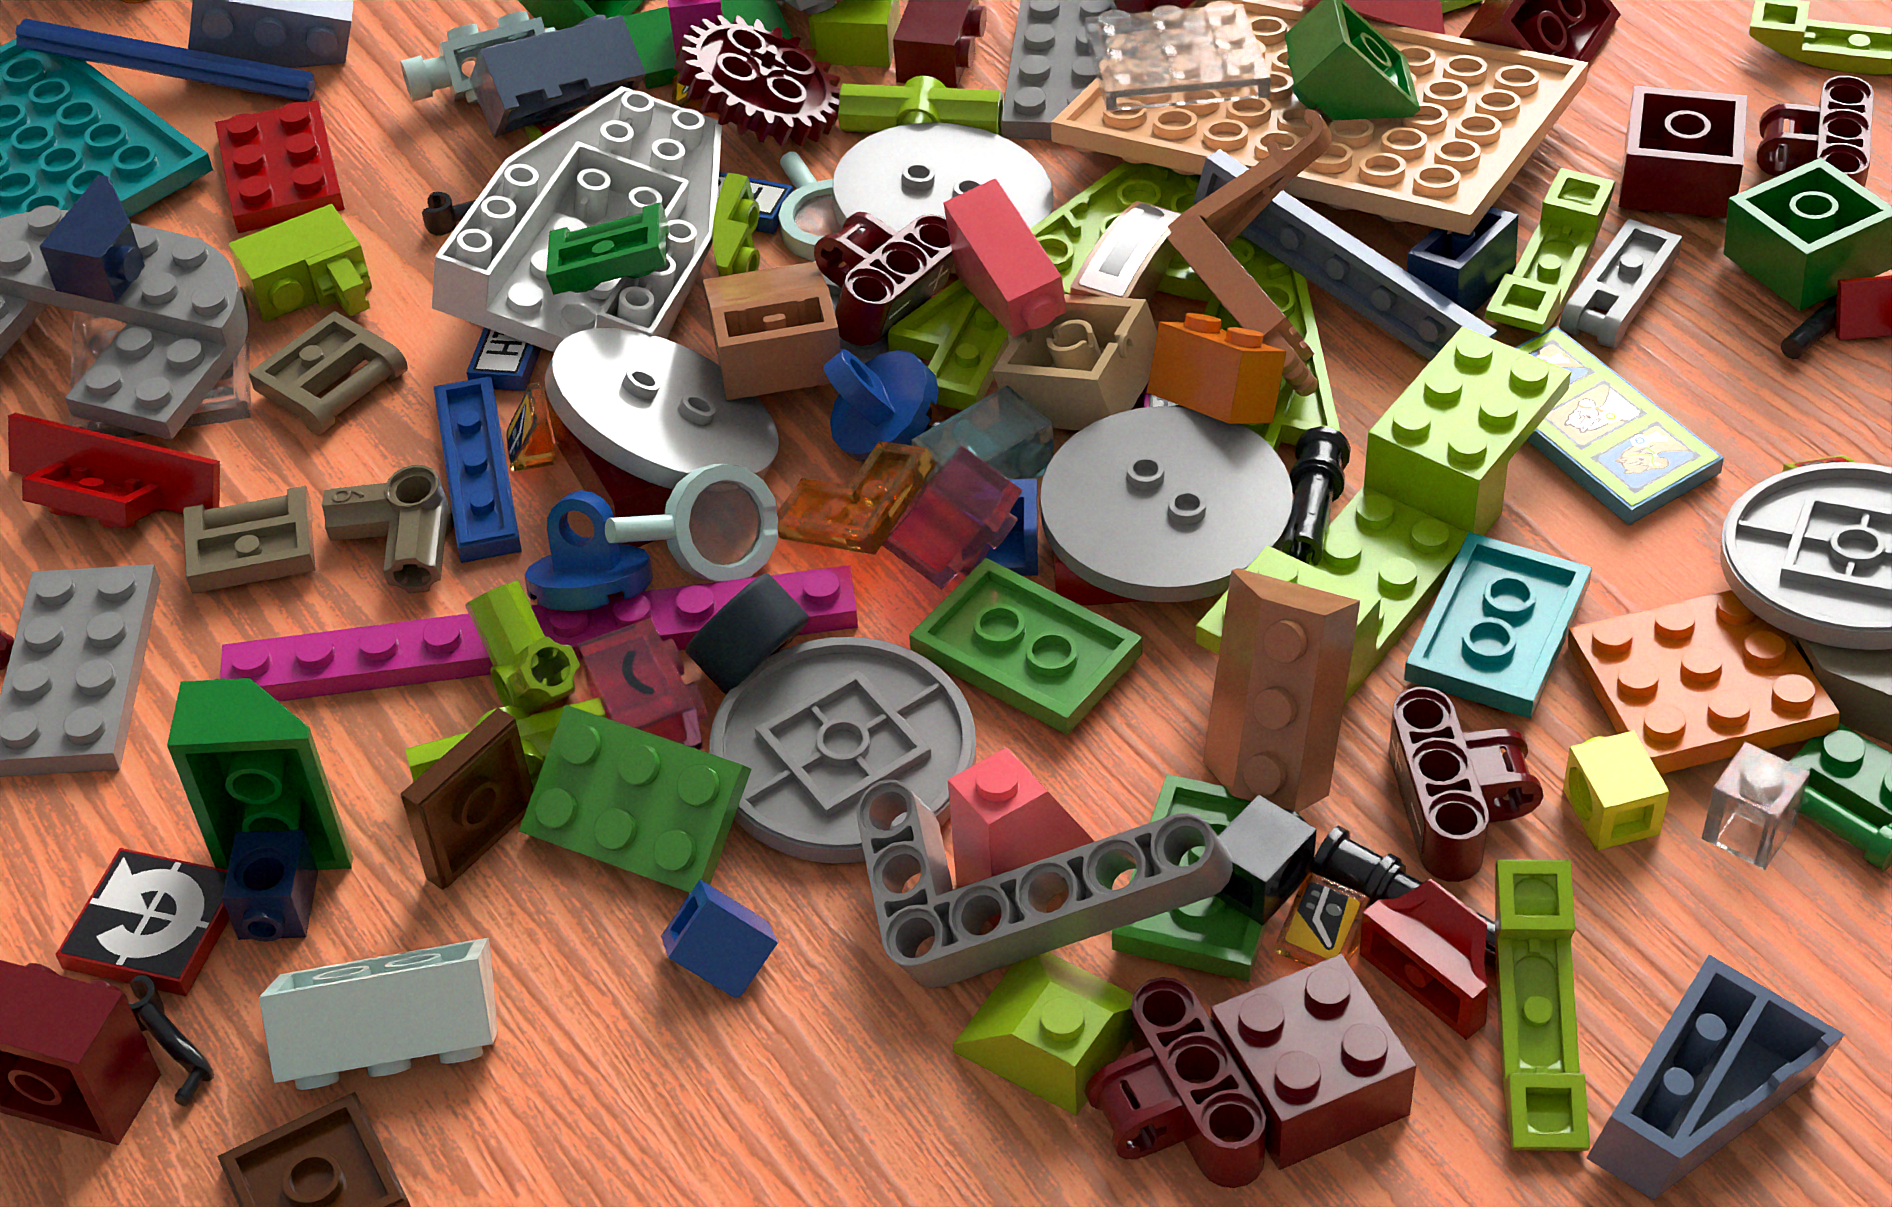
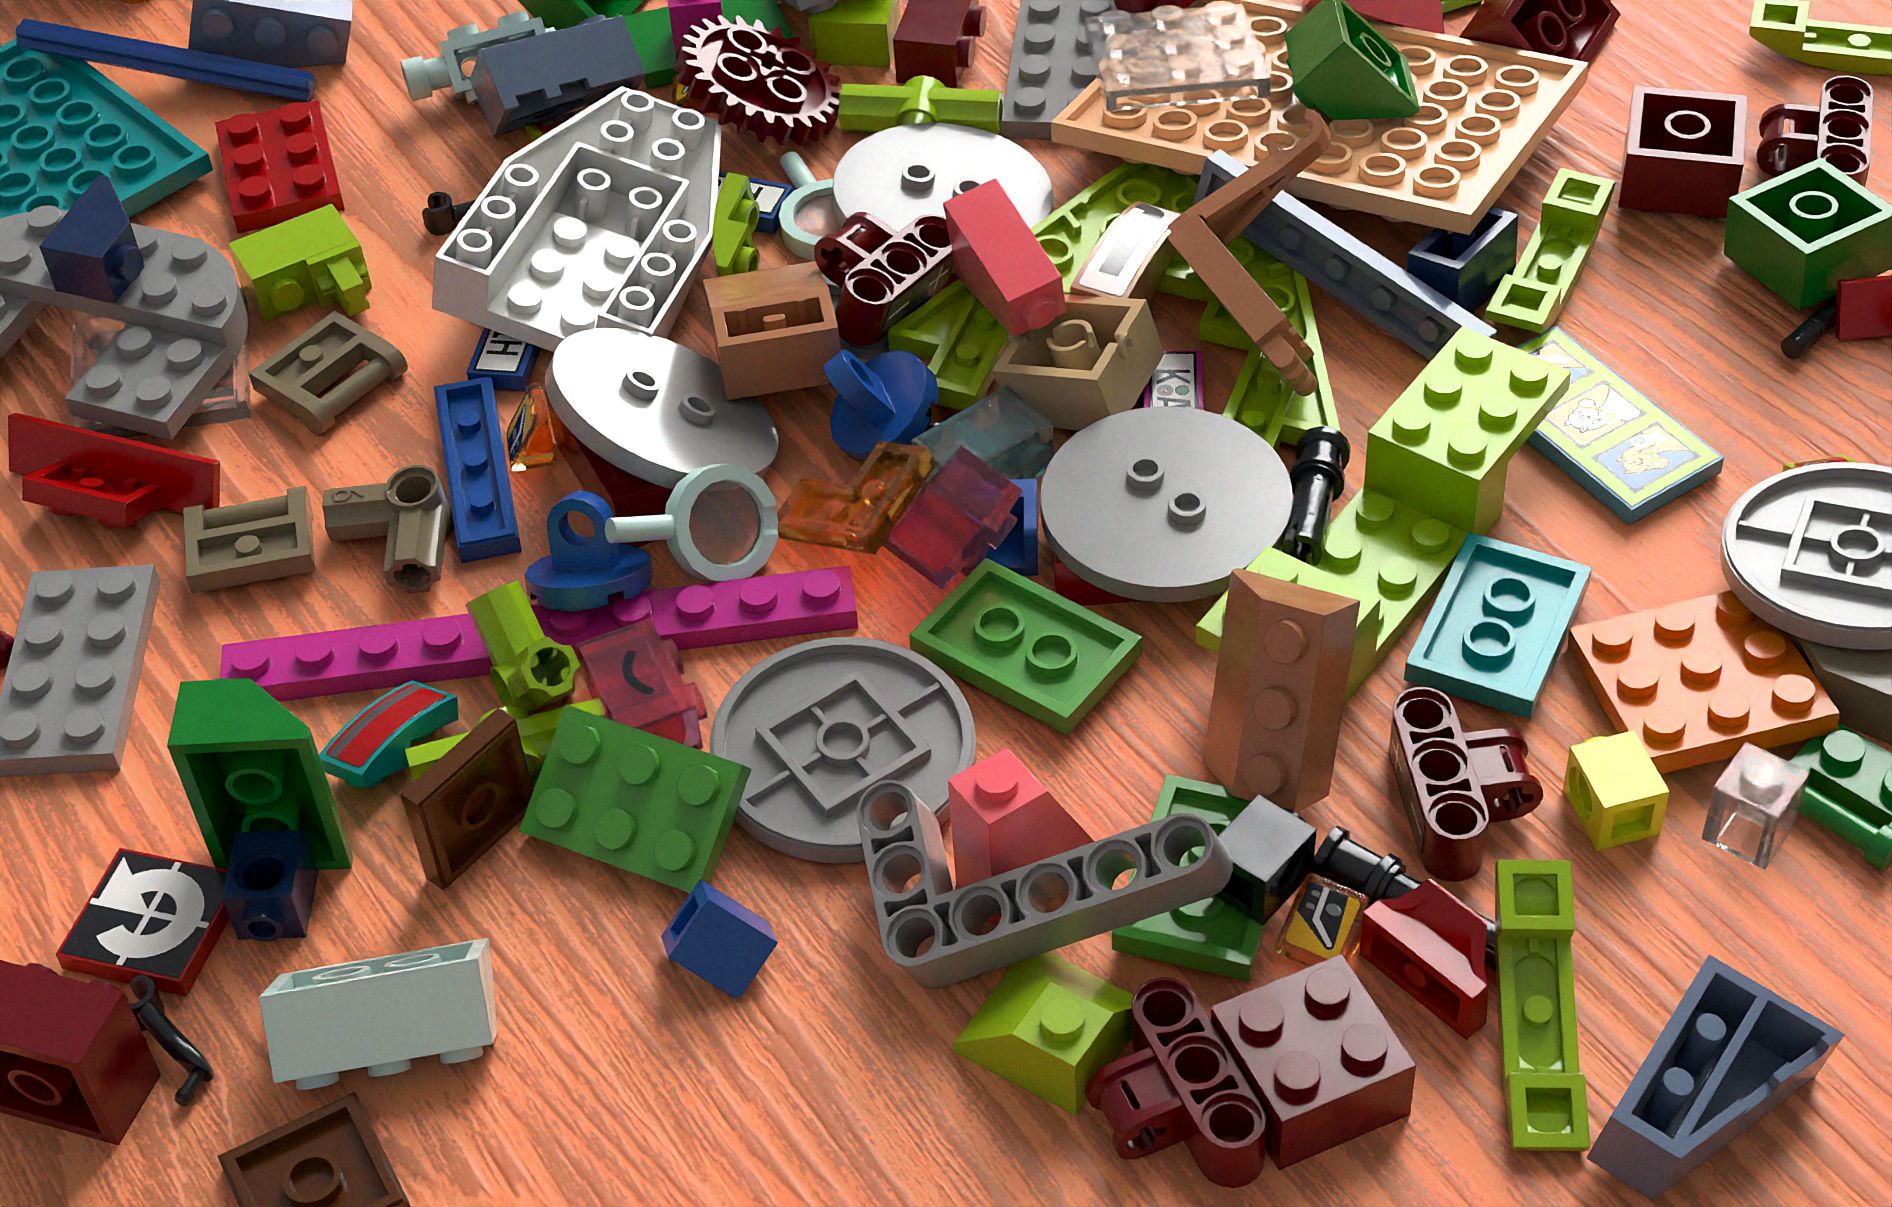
green plate [546,202,669,295] -> none
black wheel [685,573,809,695] -> none
orange brick [1147,313,1287,424] -> none
light grey plate [1559,219,1682,349] -> none
none -> slope [319,680,459,788]

